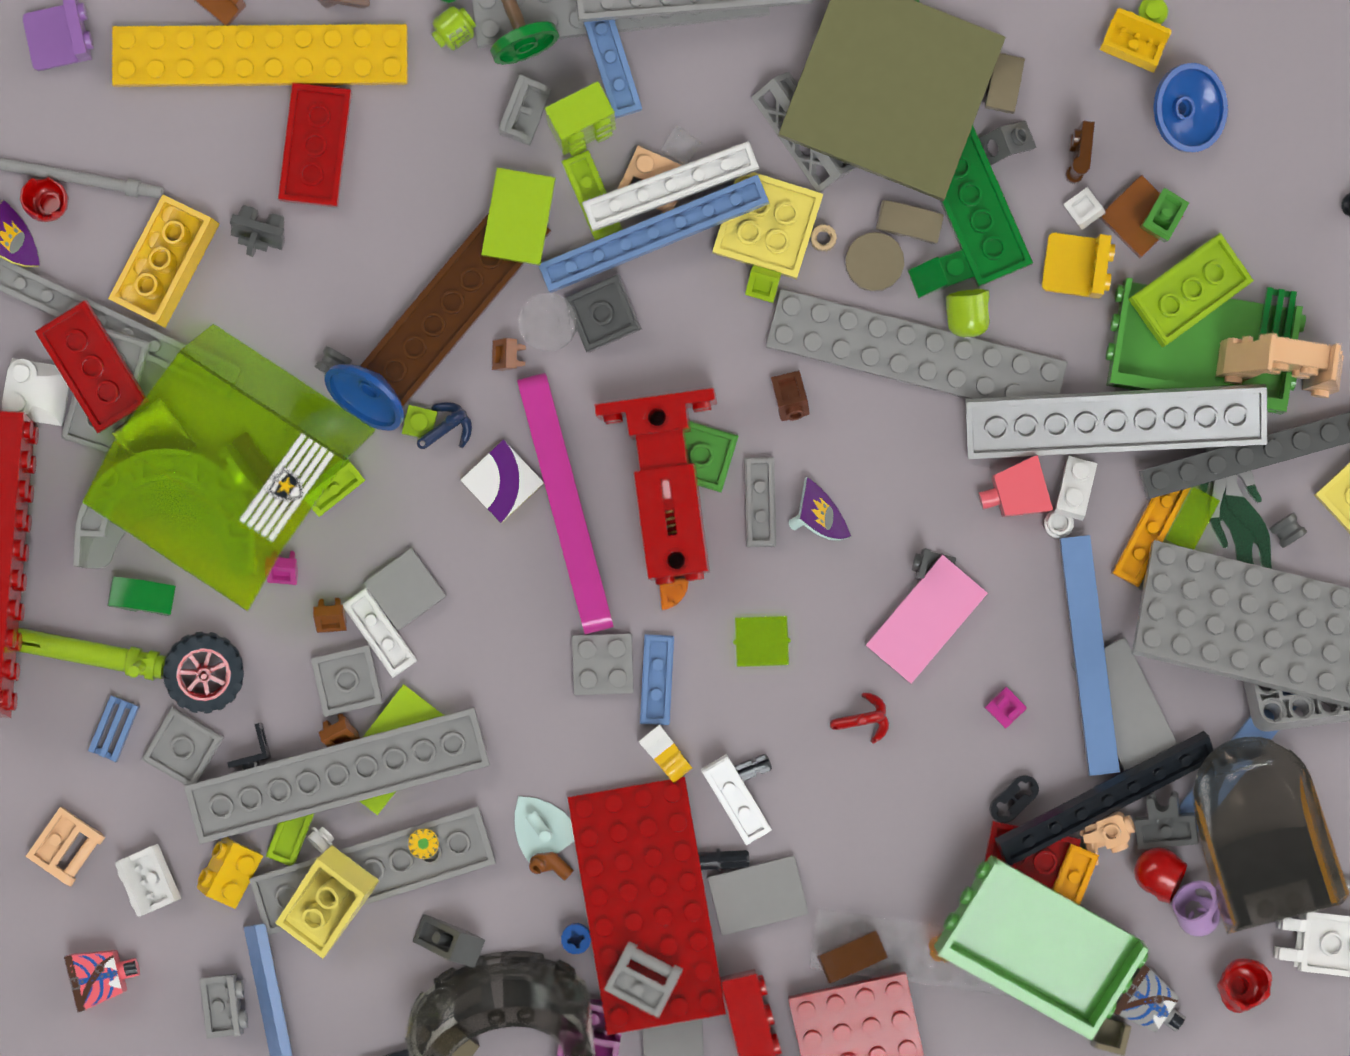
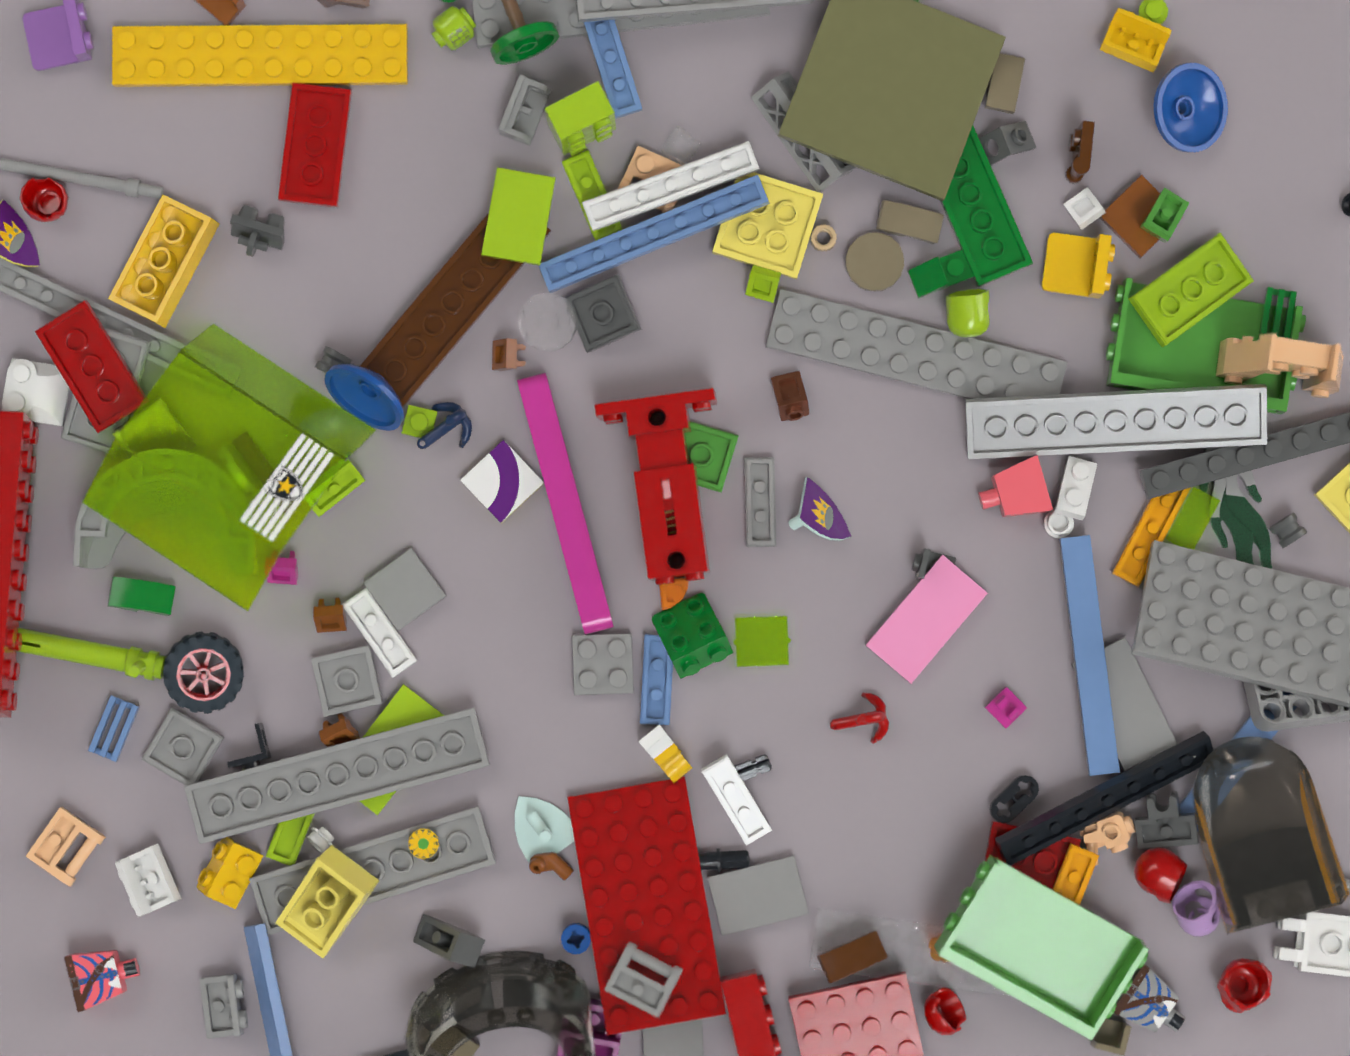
none -> green bracket [652,593,734,679]
none -> red hair [924,987,966,1035]

